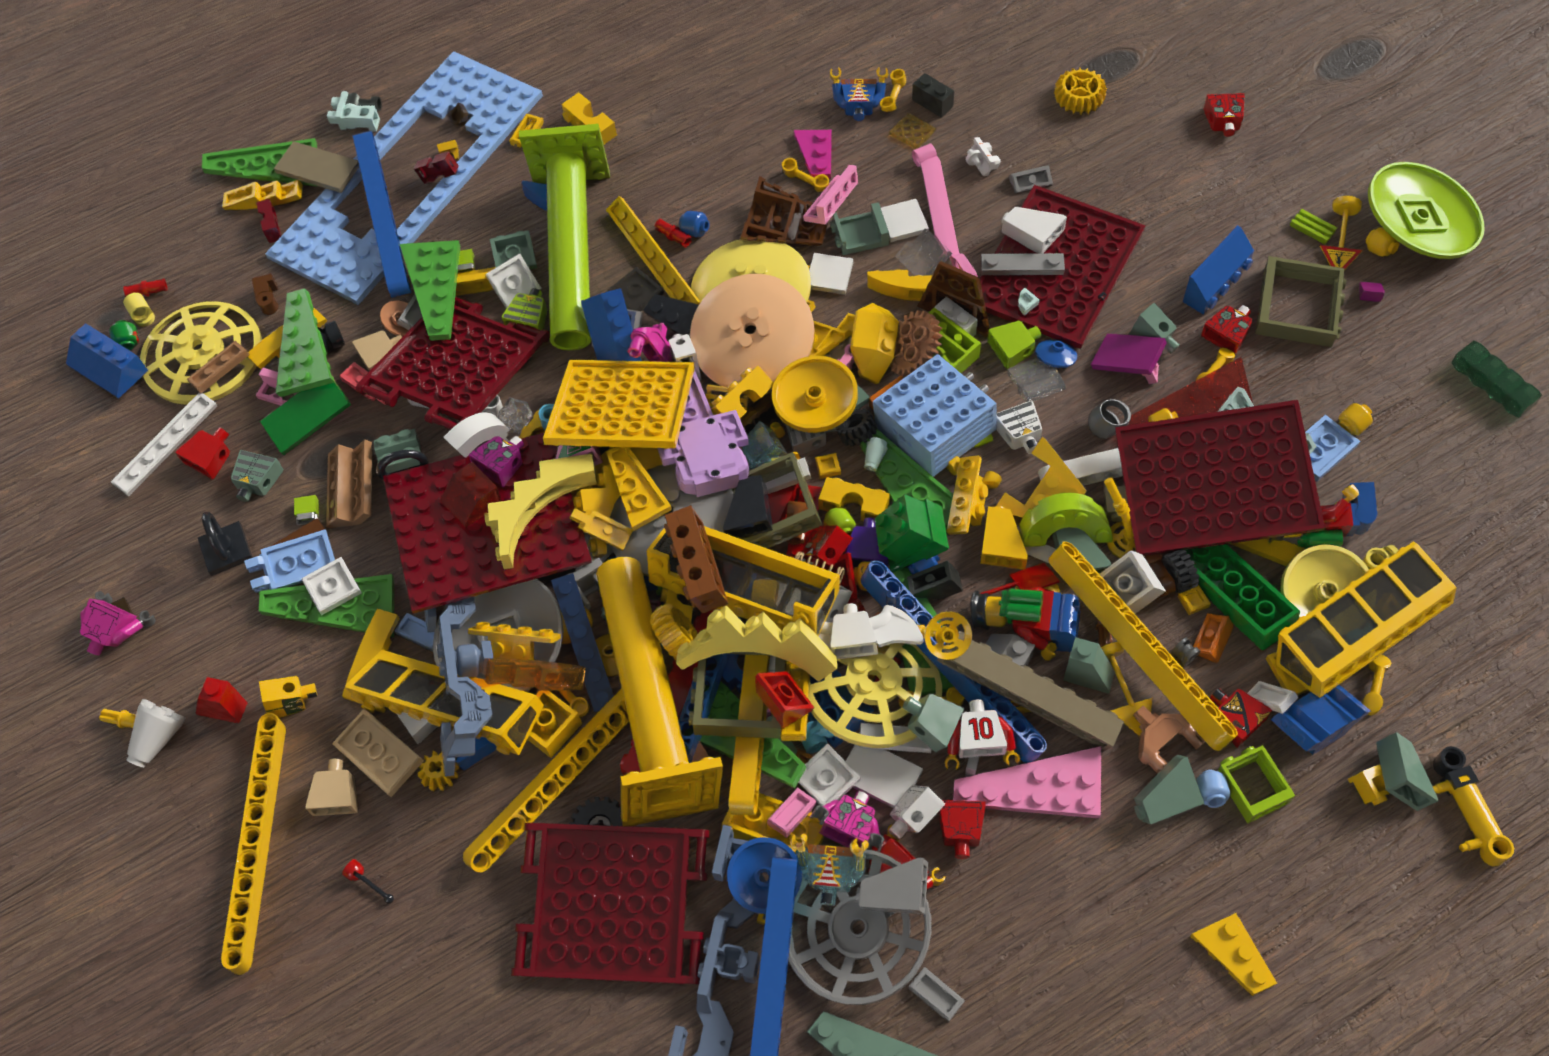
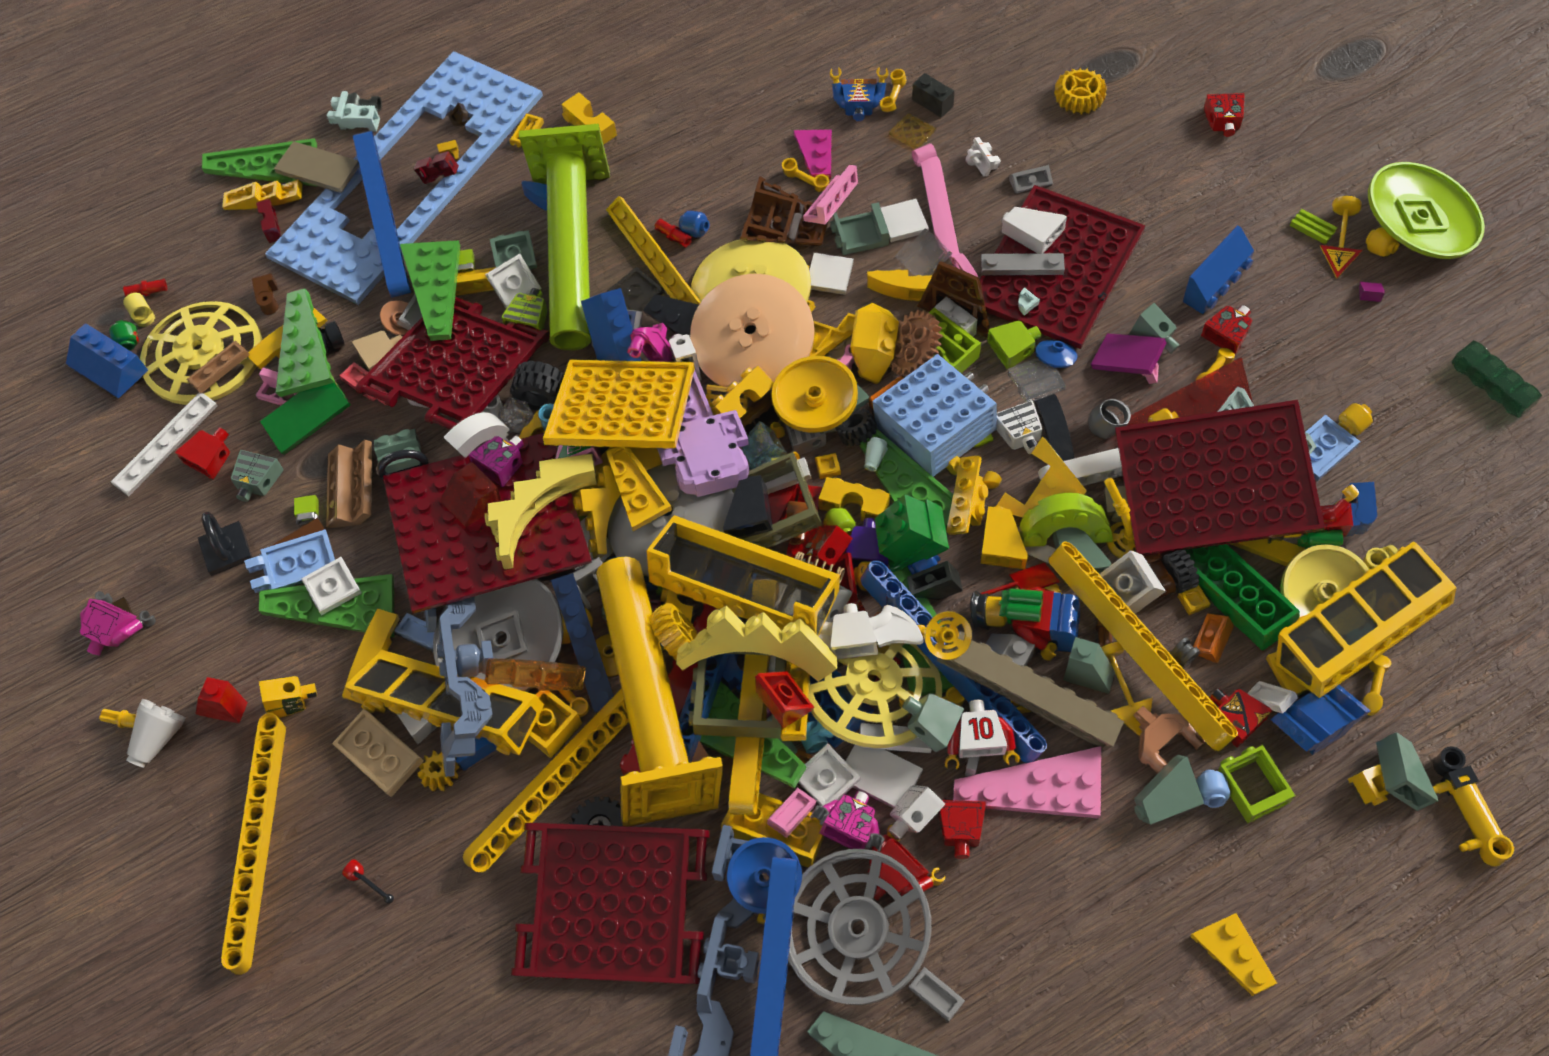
tan torso [306,759,358,816] -> none
yellow bracket [468,622,561,664] -> none
yellow hinge [570,508,633,551] -> none
dark orange brick [664,505,729,614] -> none
torso [790,833,869,906] -> none
light grey slope [856,858,928,914] -> none
olive window [1255,256,1347,347] -> none
none -> black tyre [510,361,564,411]
none -> black slope [1034,394,1075,461]

